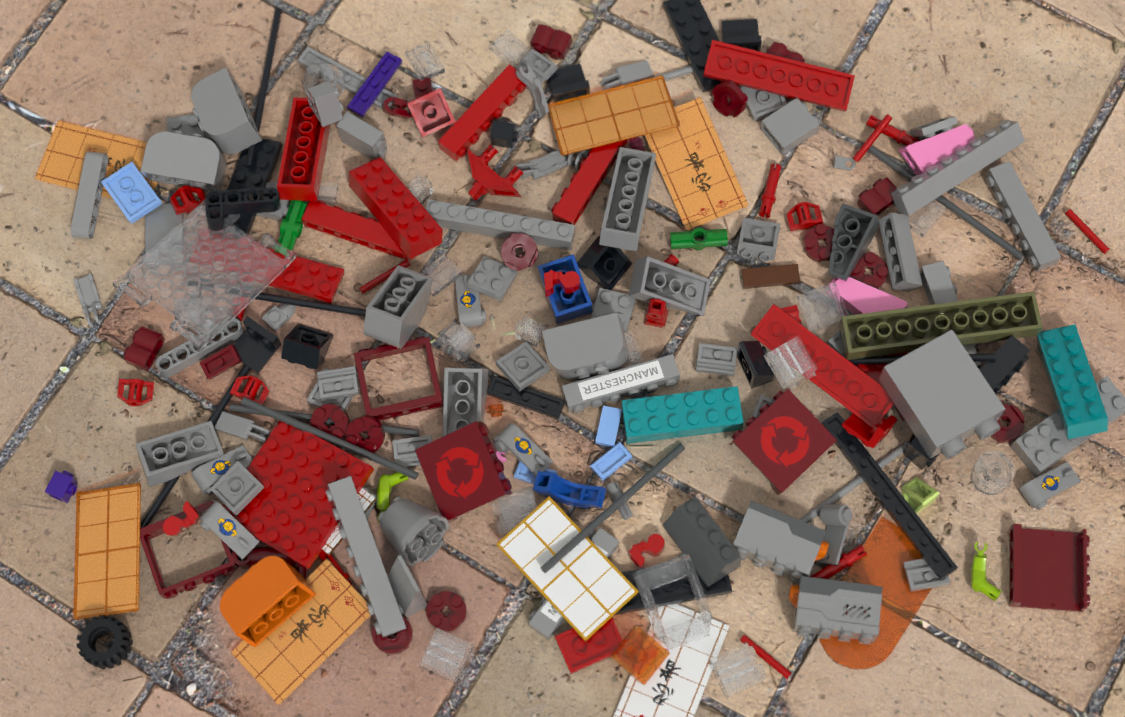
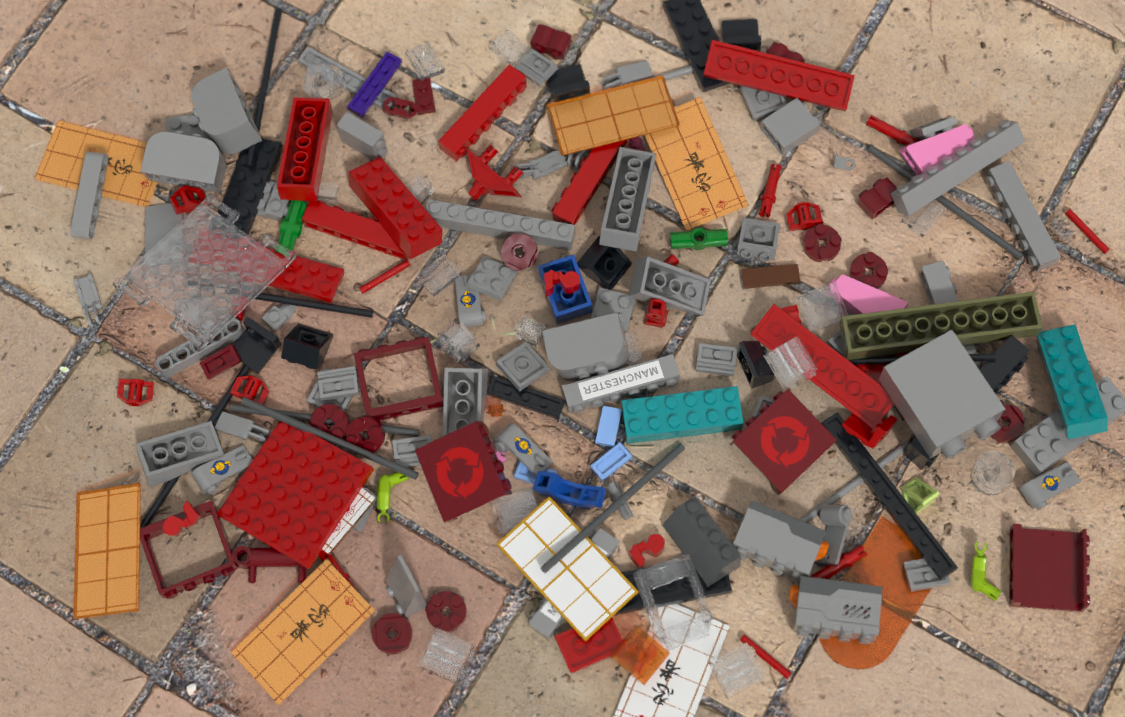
dark purple brick [45,470,78,503] -> none
black tyre [76,615,133,669] -> none
light blue plate [101,162,162,224] -> none
dark red brick [124,326,165,372] -> none
light grey door [199,501,259,559] -> none
black beam [205,188,281,231] -> none
light grey plate [210,461,264,516] -> none
orange brick [220,556,316,647] -> none
light grey brick [306,80,344,127] -> none
light grey brick [325,476,406,637] -> none
light grey brick [363,265,433,349] -> none
light grey cone [378,497,449,567] -> none
brick [406,87,456,137] -> none
black brick [490,121,519,148] -> none
light grey arm [516,64,549,119] -> none
dark red plate [712,80,748,117] -> none
dark grey wedge [828,204,879,281] -> none
red bar [852,114,893,163] -> none
light grey brick [879,213,922,292] -> none

